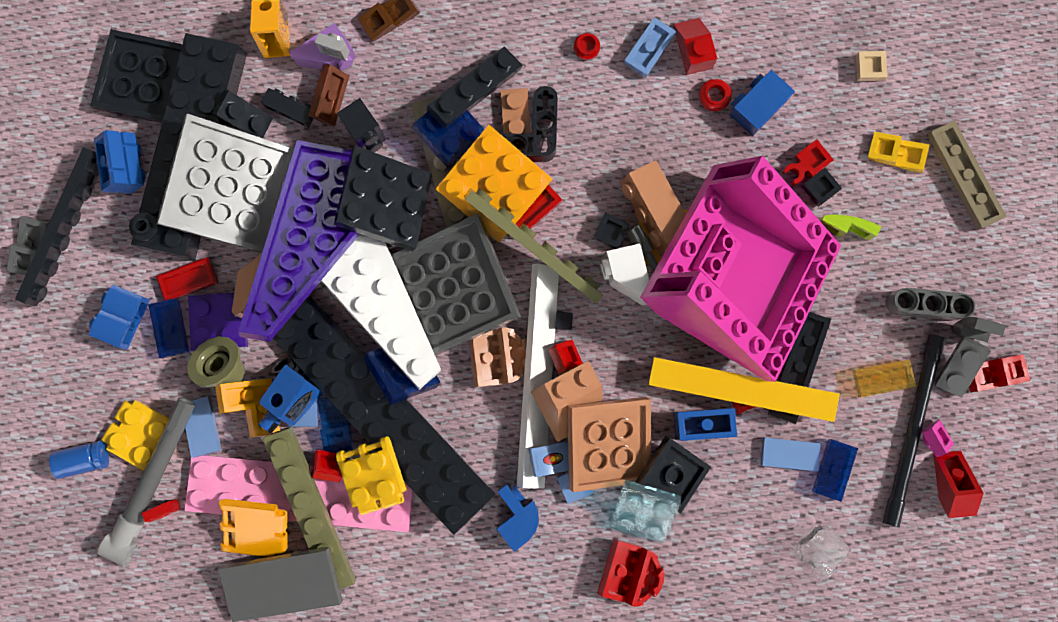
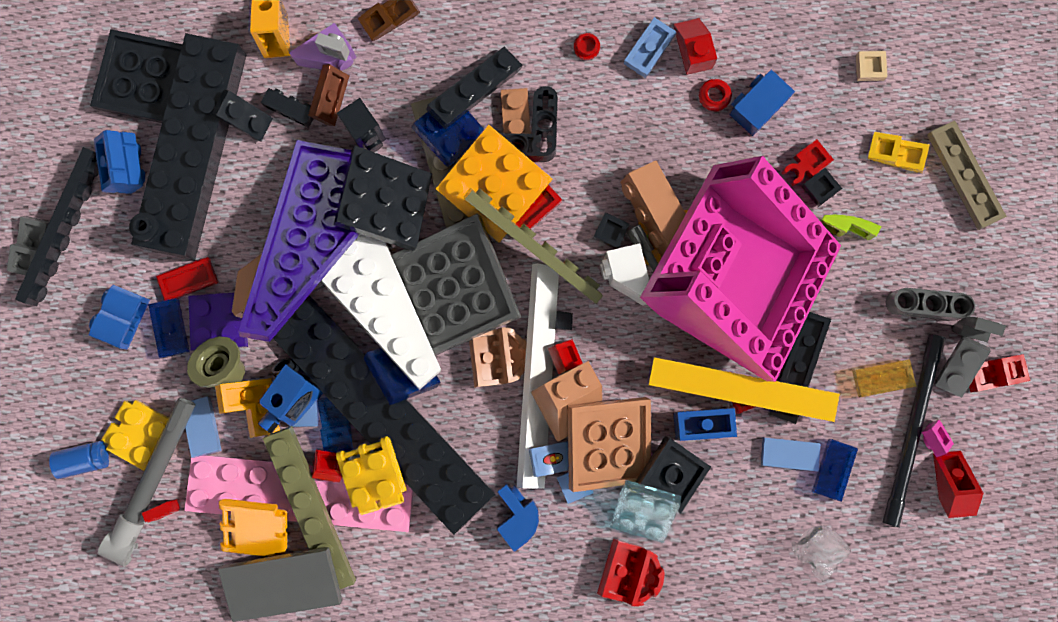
plate [156,114,294,253] -> none

